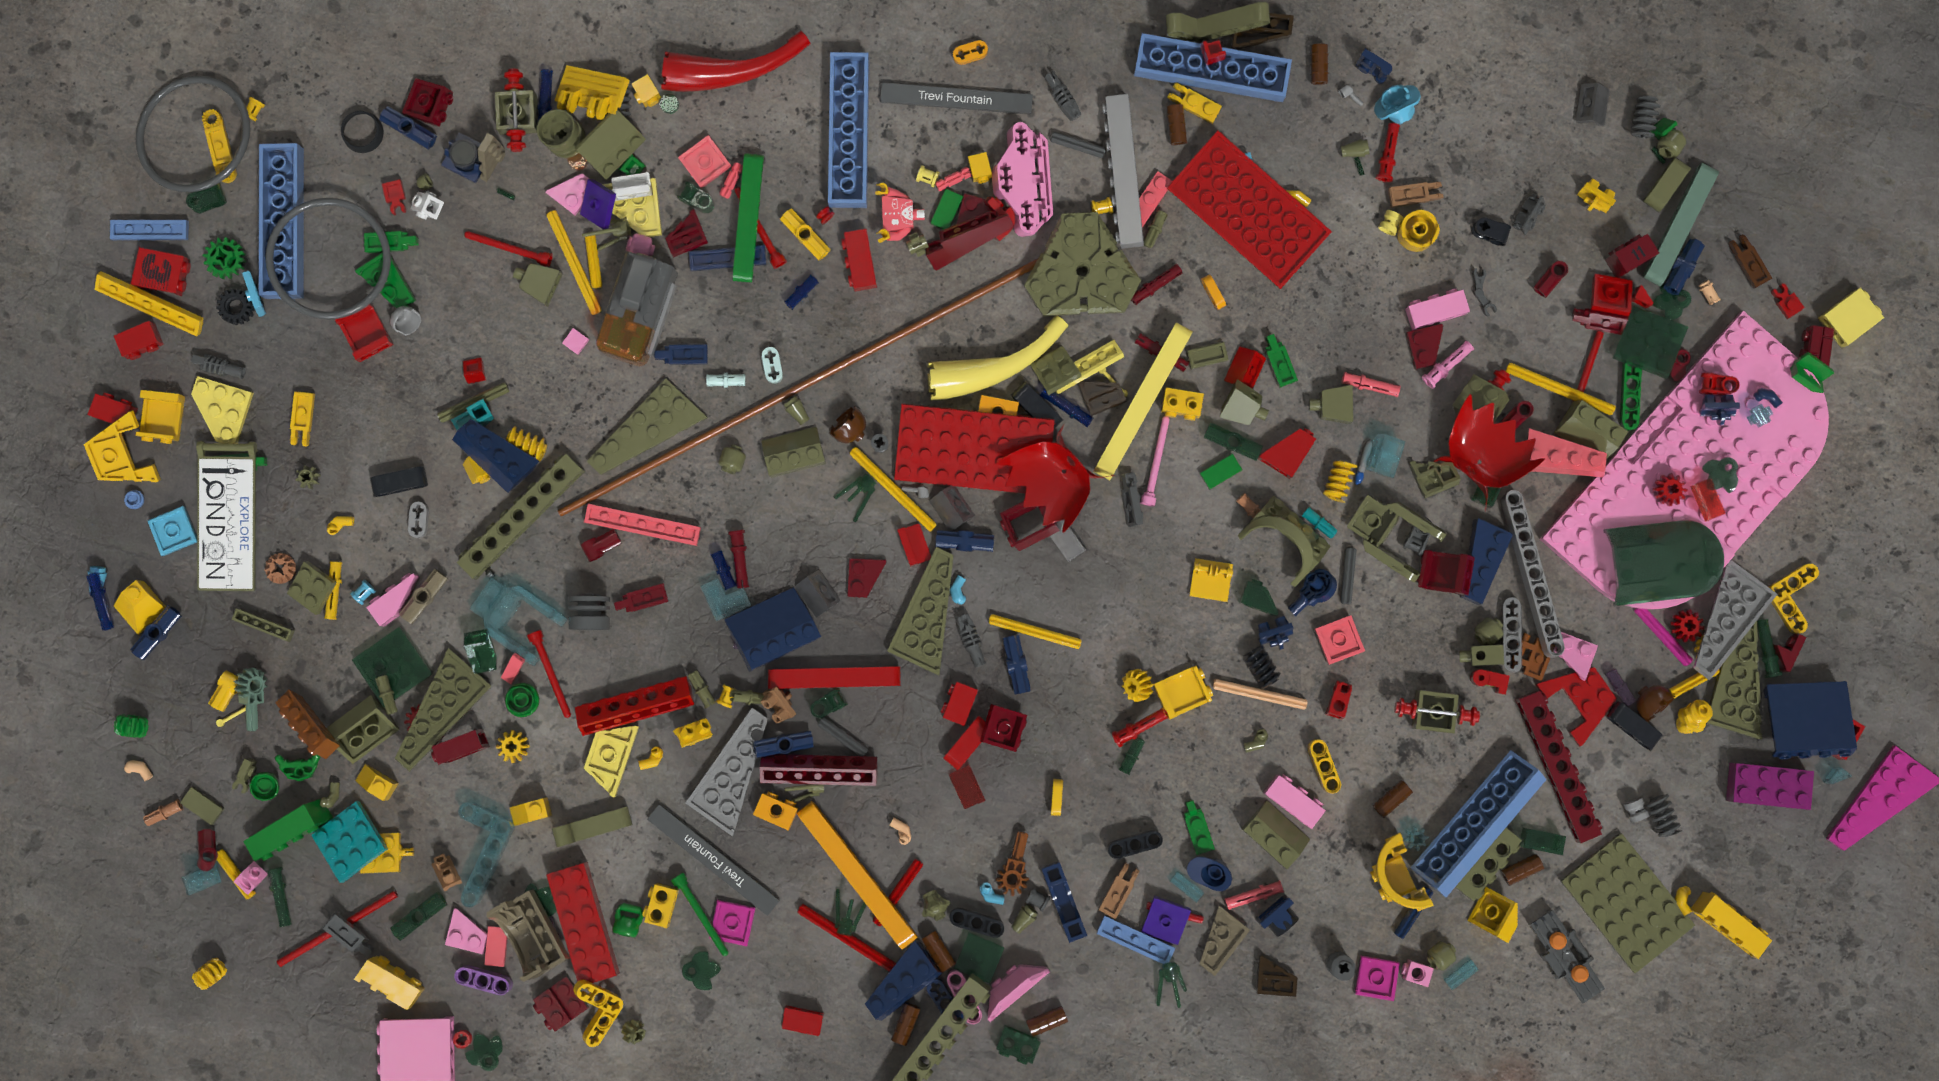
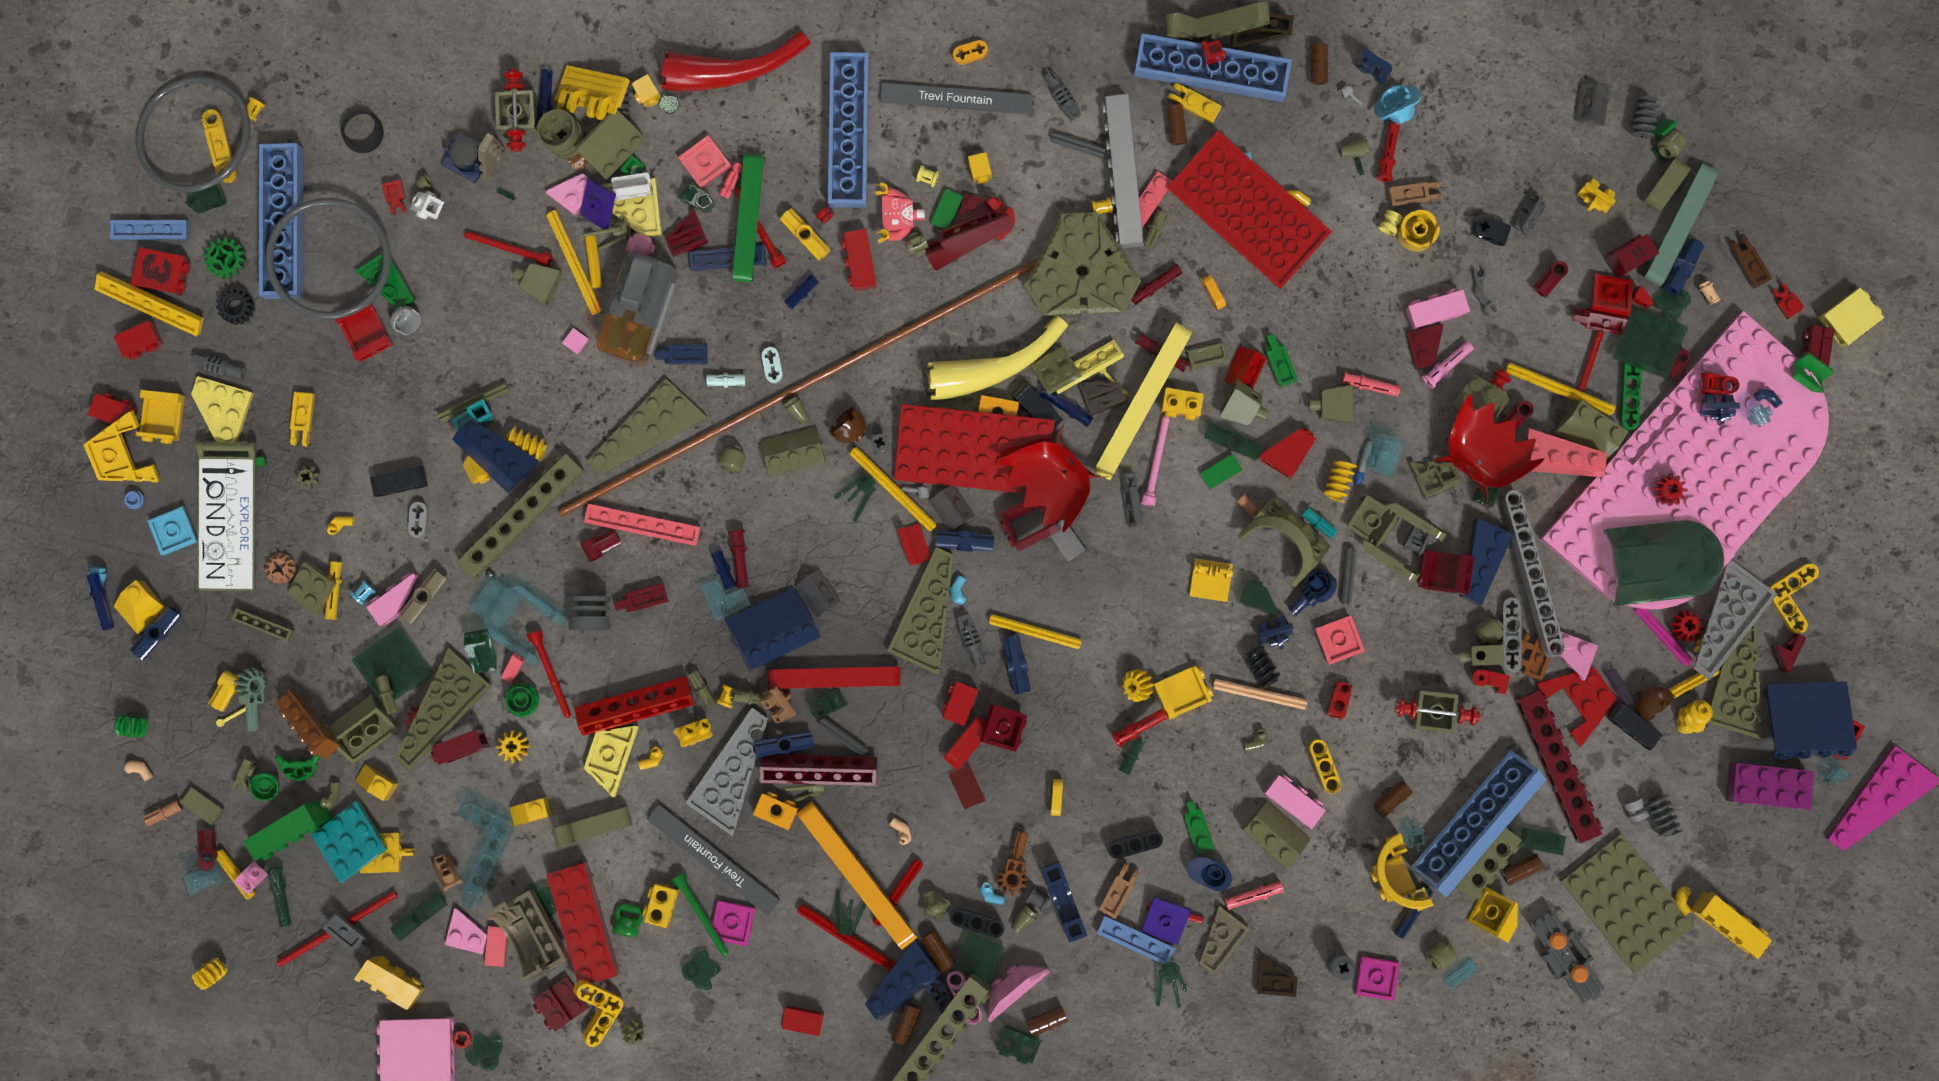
medium azure plate [242,271,266,317] -> none
green hinge [364,231,419,253] -> none
dark blue piece [379,106,437,150] -> none
dark red plate [402,78,454,127] -> none
medium lavender beam [454,965,513,995] -> none
red slope [463,357,486,384] -> none
dark red wing [848,558,887,598] -> none
coral axle [935,167,971,191] -> none
bright pink connector [992,122,1053,237] -> none
clear light blue piece [1170,871,1204,903] -> none
dark blue piece [1256,895,1299,937] -> none
bright pink brick [1401,959,1434,987] -> none
clear red panel [1690,478,1726,522] -> none
clear green plate [1702,457,1738,493] -> none
clear green pin [1757,619,1783,678] -> none

